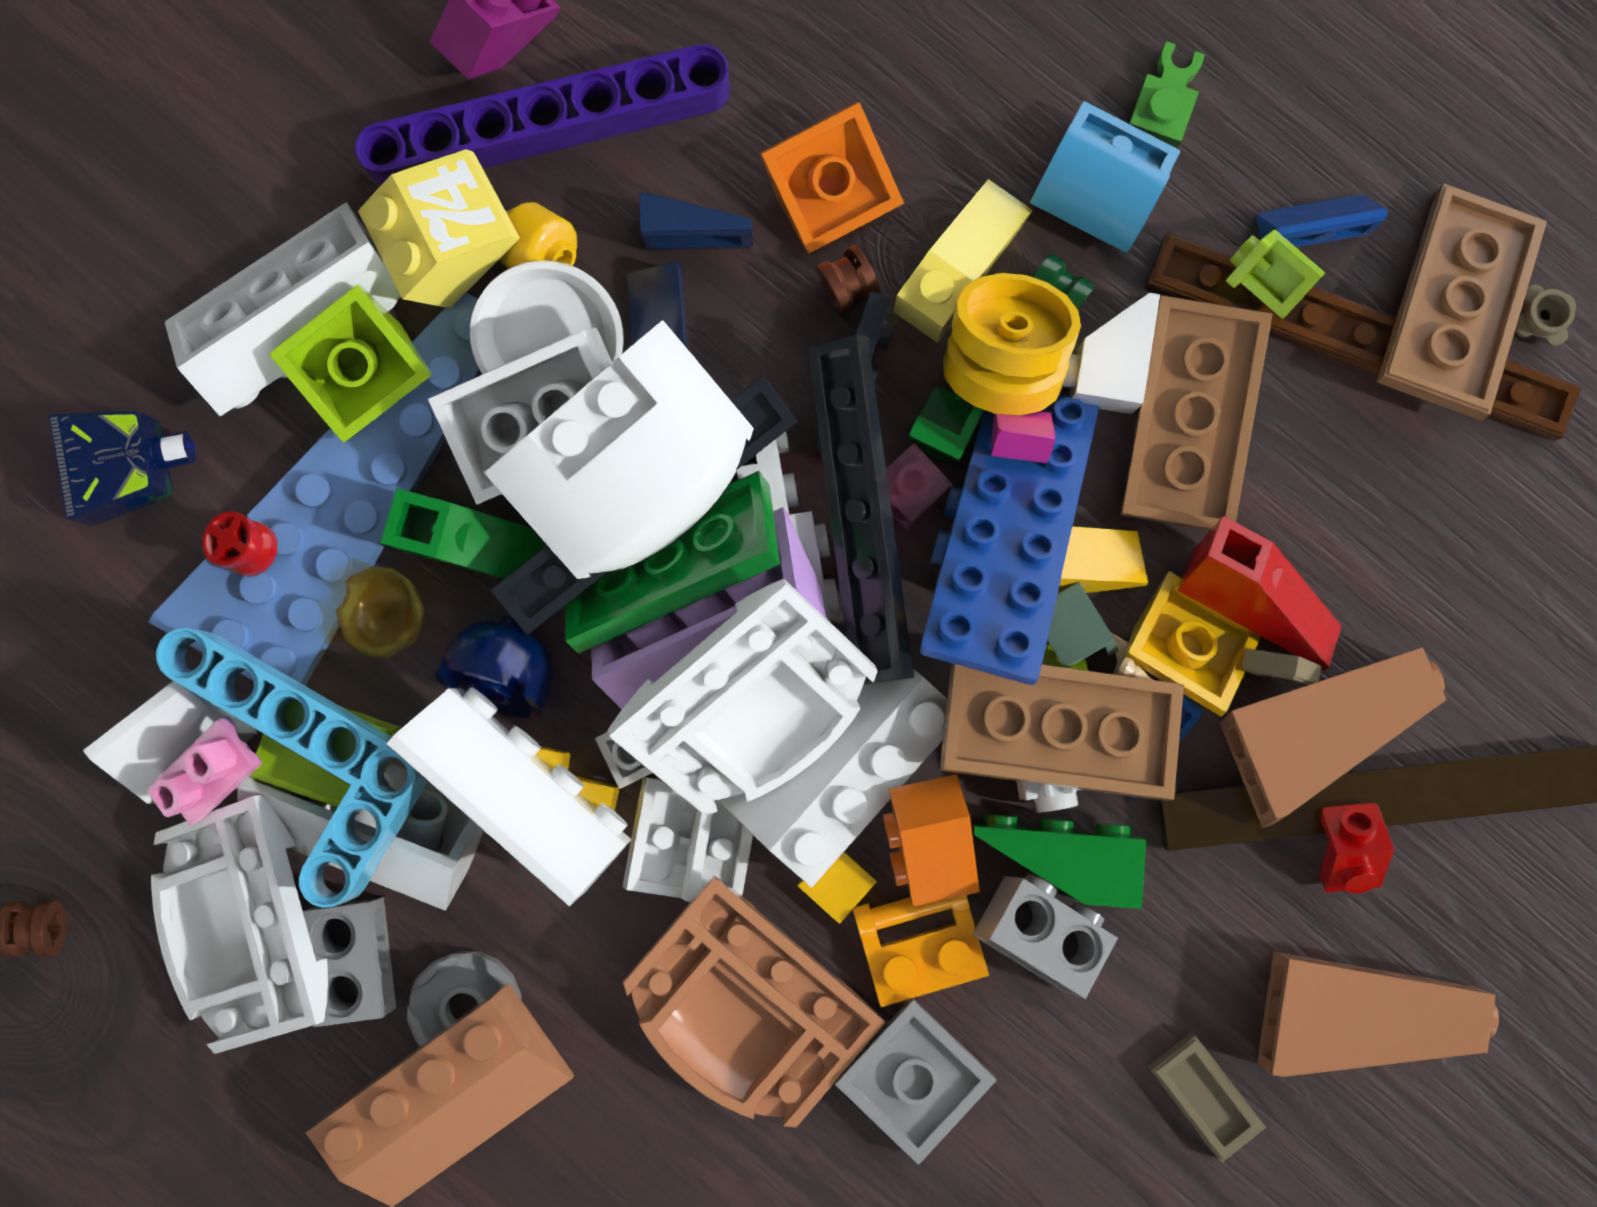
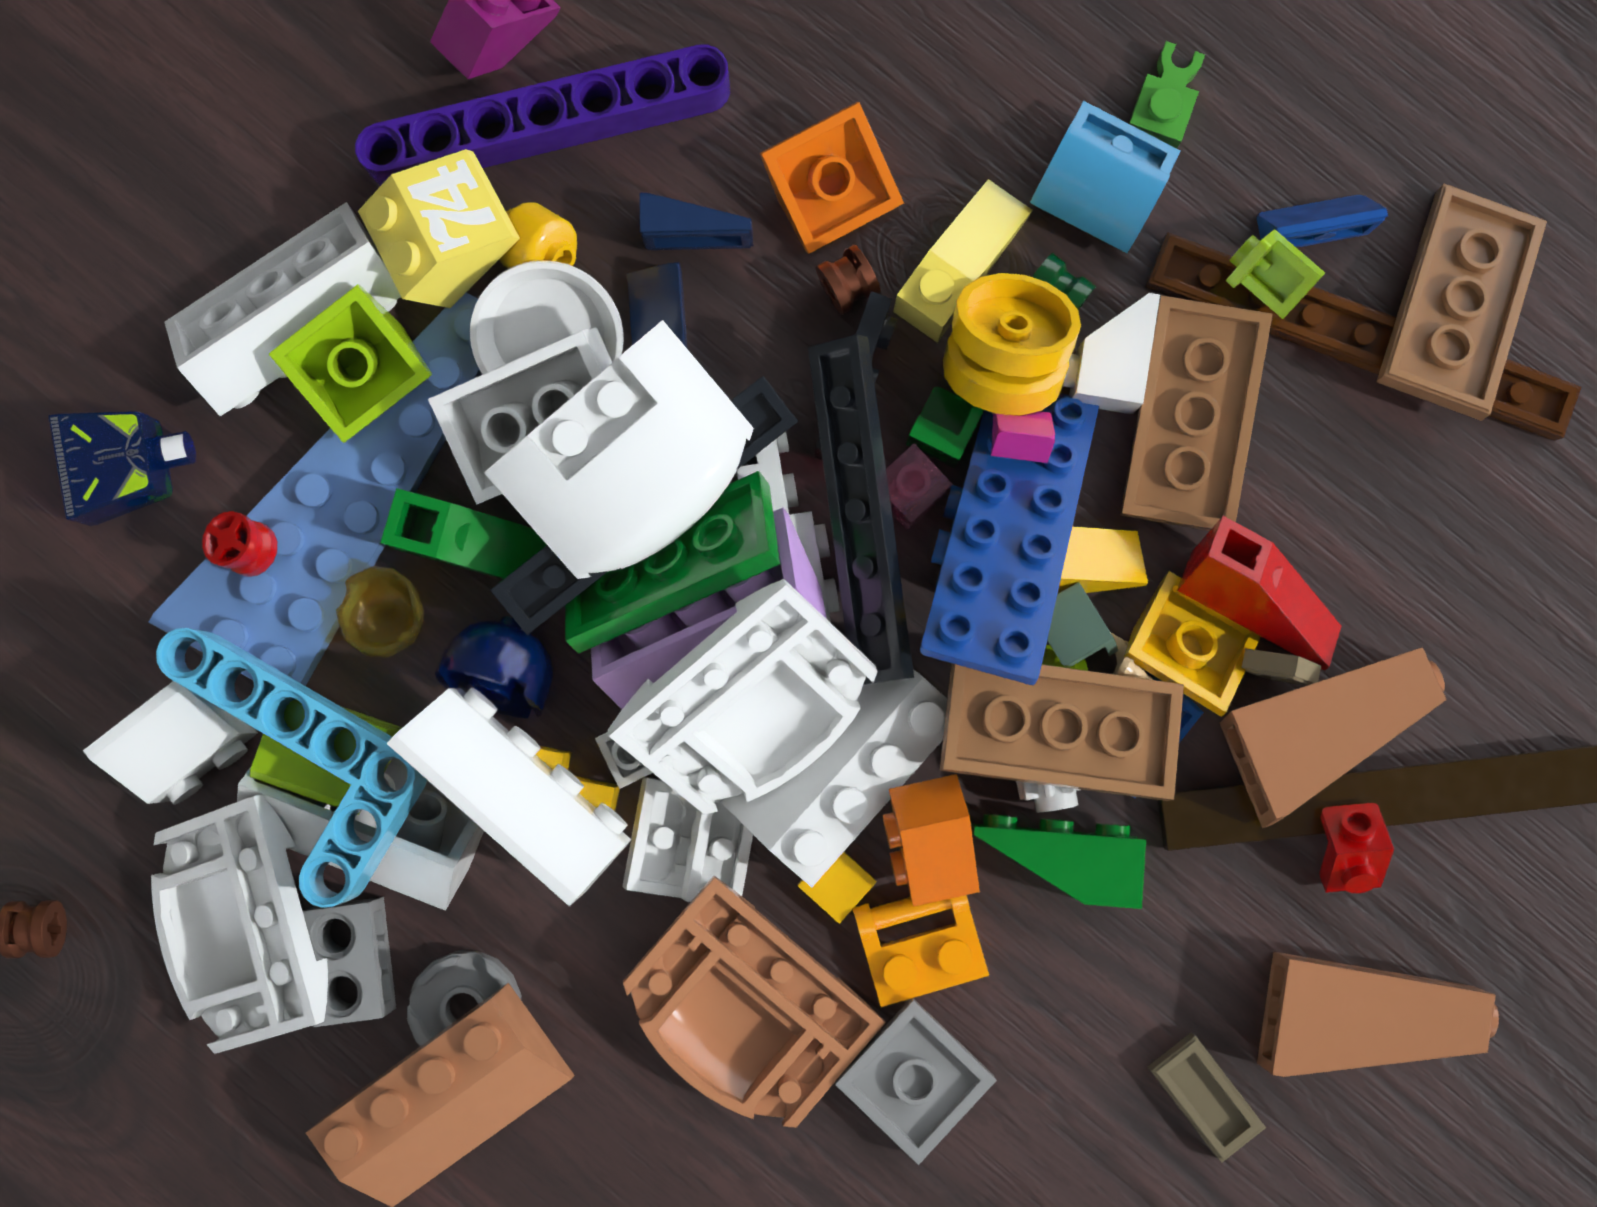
bright pink hips [148,716,263,825] -> none
light grey brick [972,873,1118,999] -> none
dark tan plate [1515,285,1576,346] -> none

